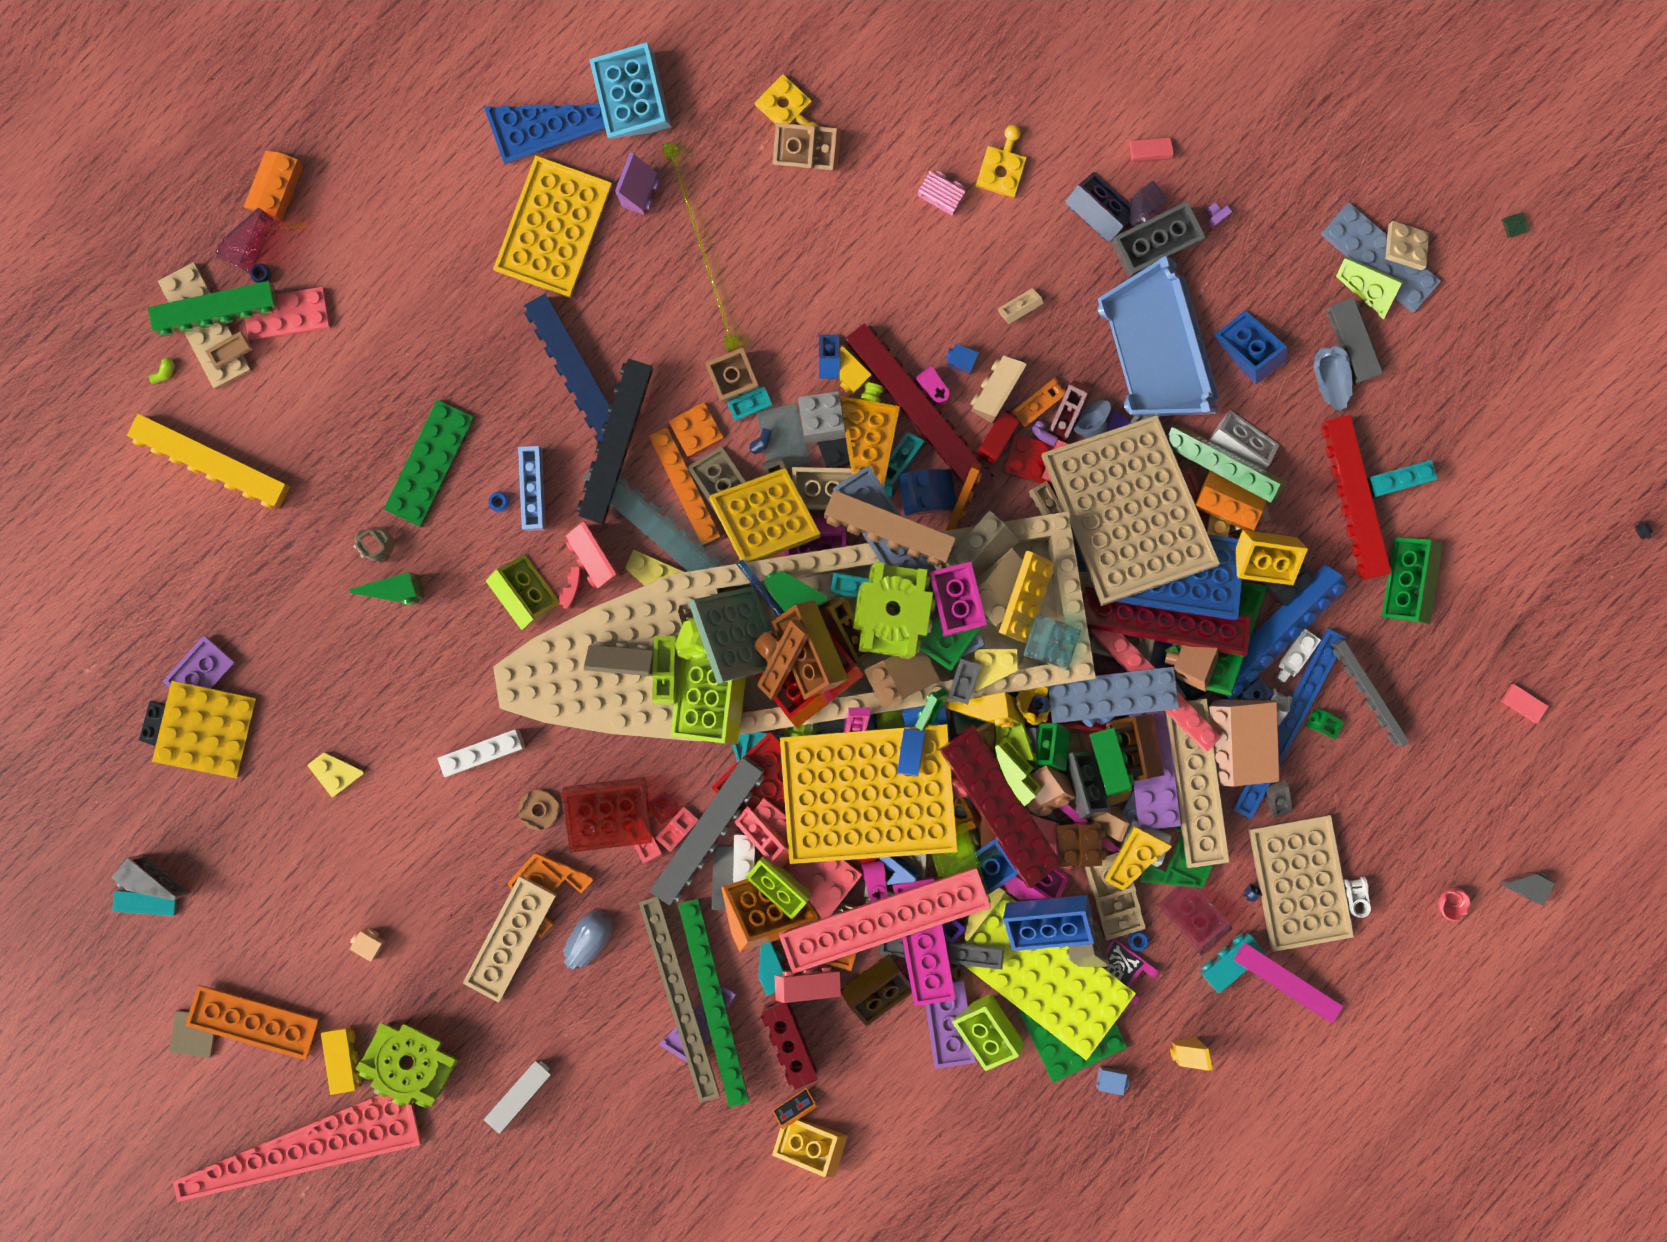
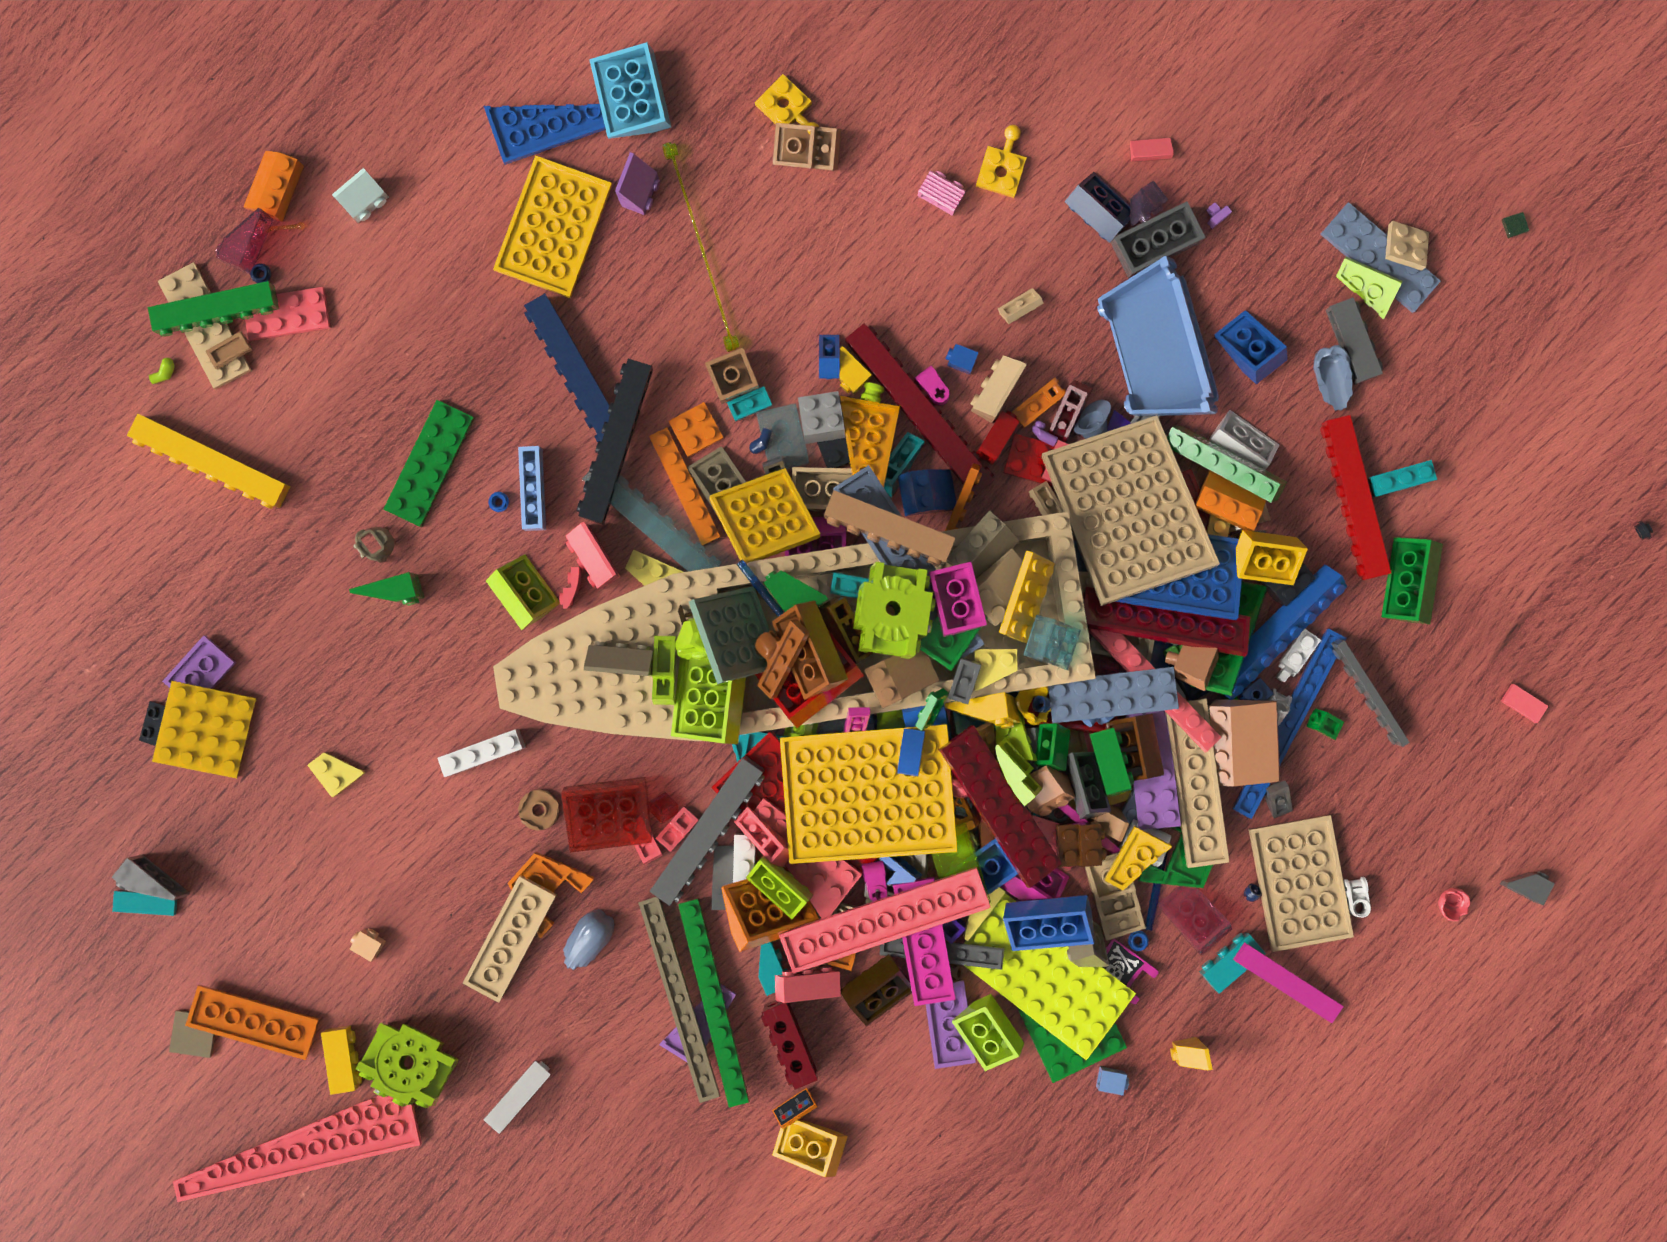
none -> light aqua slope [332,168,389,223]
none -> clear blue bar [1145,851,1168,931]

